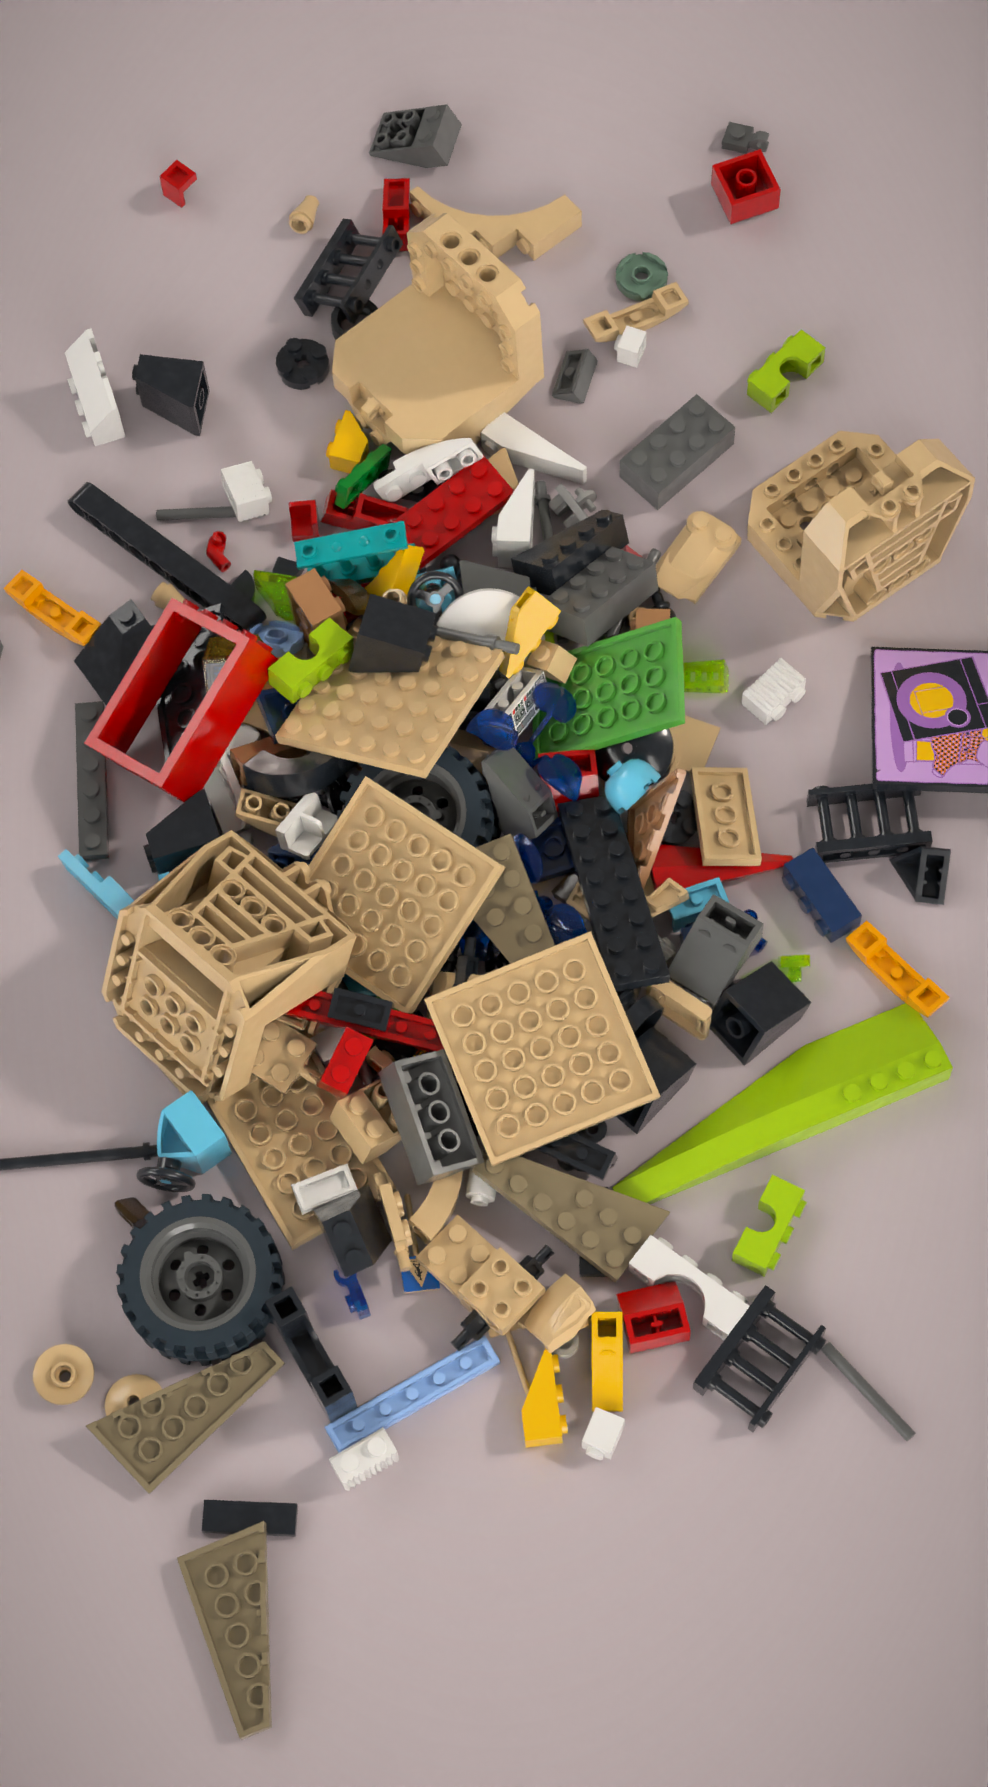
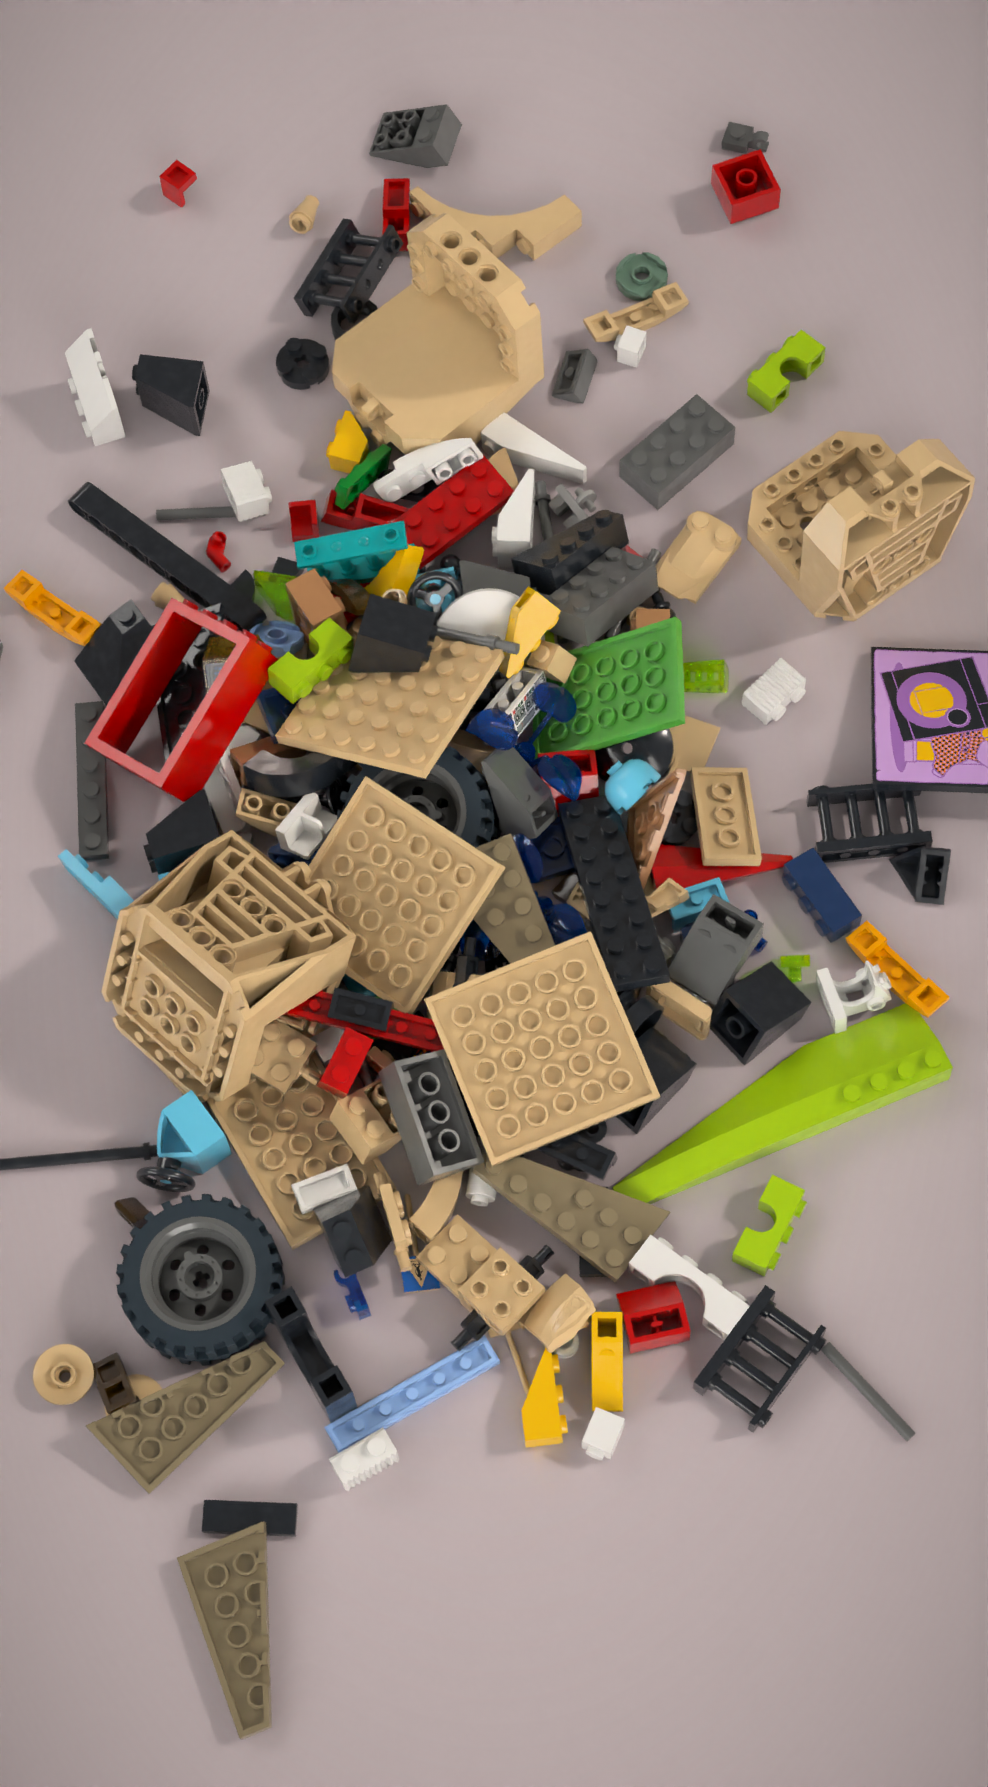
none -> dark brown slope [93,1352,137,1414]
none -> white tile [816,961,892,1034]

